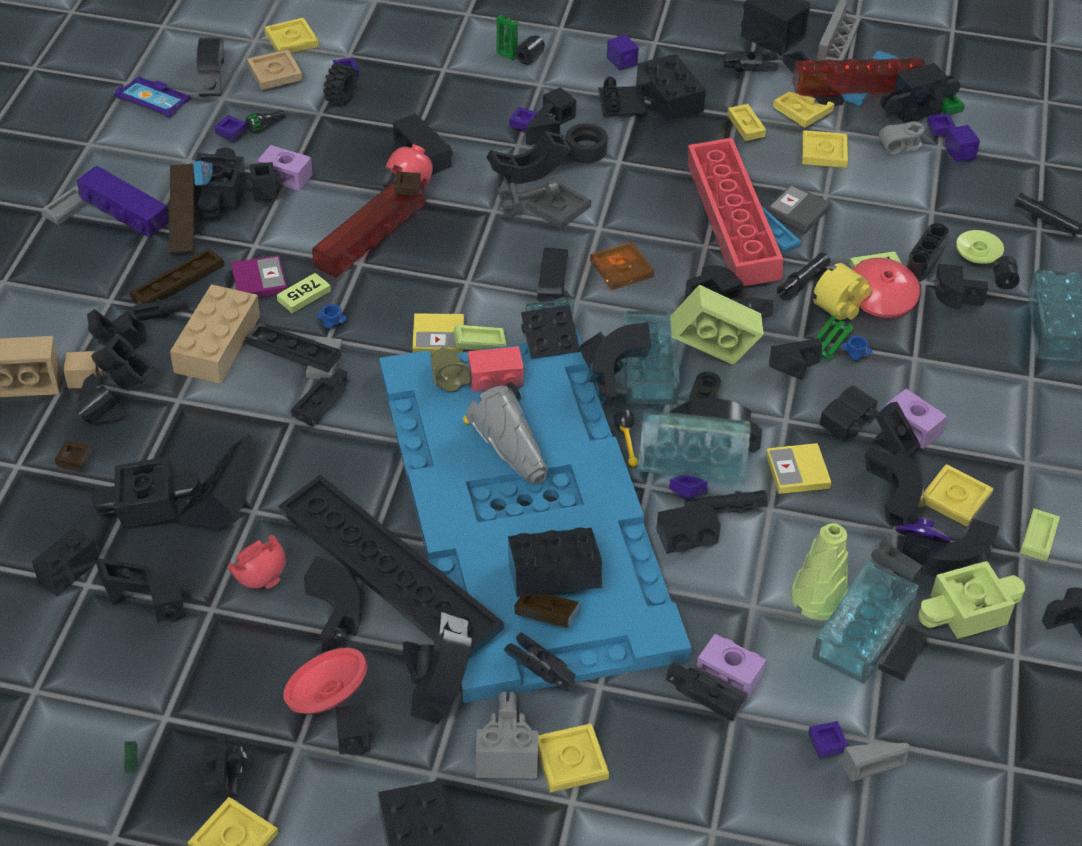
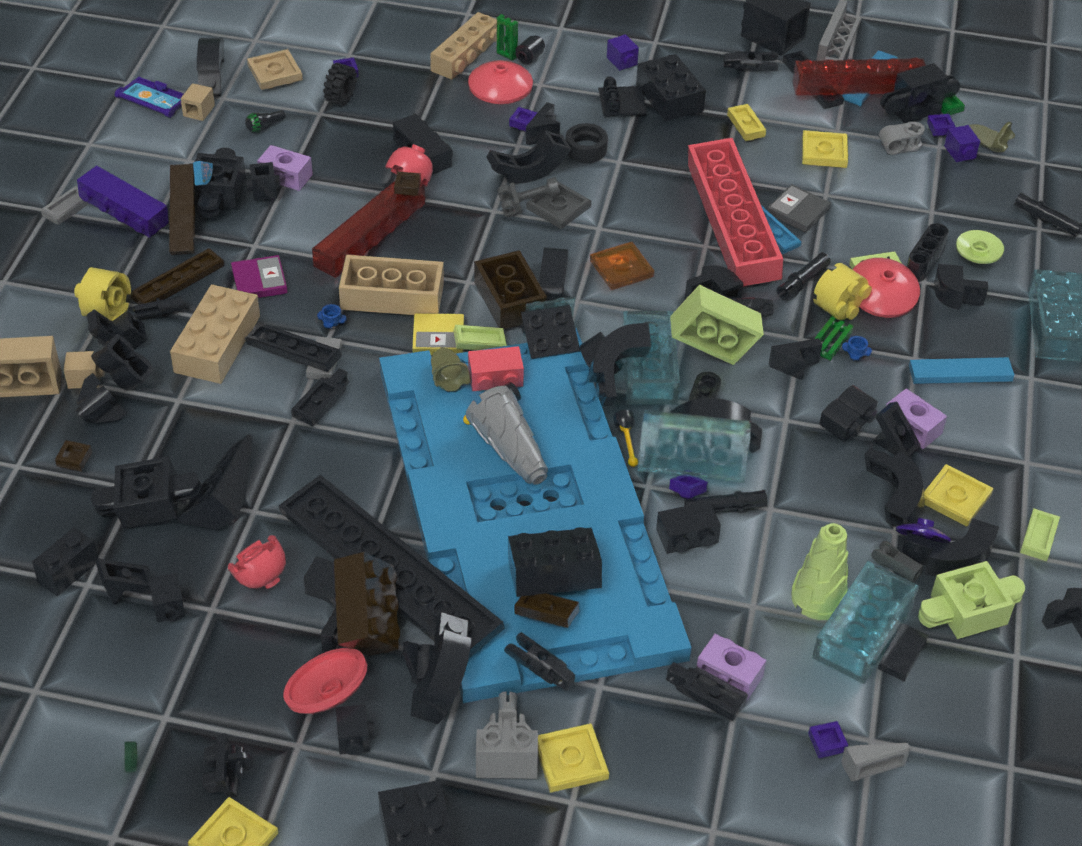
dark purple plate [214,115,247,141] -> none
light yellow tile [264,18,319,53] -> none
yellowish green tile [277,273,331,313] -> none
black brick [543,87,576,125] -> none
light yellow tile [766,443,831,494] -> none
light yellow wing [773,92,834,128] -> none
black wheel [993,256,1020,290] -> none
none -> light yellow brick [74,267,131,321]
none -> tan brick [181,83,215,121]
none -> dark brown brick [334,552,400,656]
none -> tan brick [339,255,444,315]
none -> tan brick [430,12,497,80]
none -> coral dish [468,60,533,104]
none -> dark brown brick [474,250,547,330]
none -> dark azure tile [909,357,1014,384]
none -> olive piece [969,122,1015,152]

